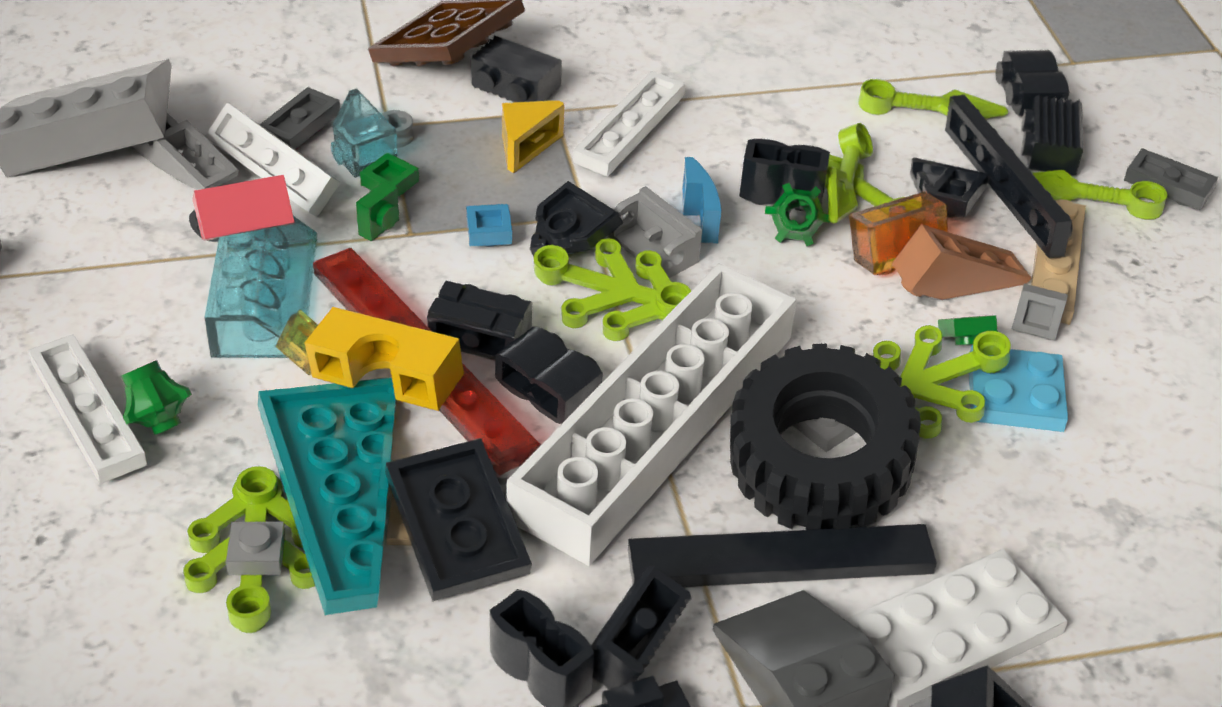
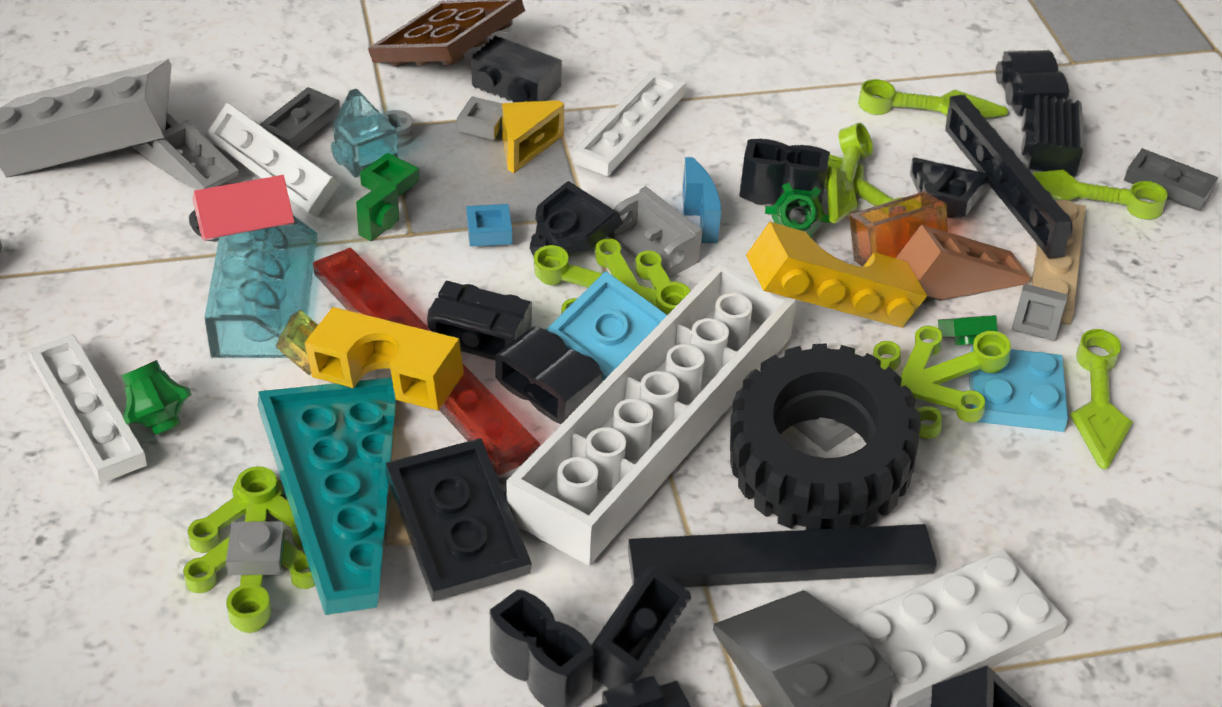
none -> light grey plate [457,96,502,140]
none -> medium azure plate [546,271,667,382]
none -> yellow arch [746,221,927,328]
none -> lime piece [1070,329,1133,469]

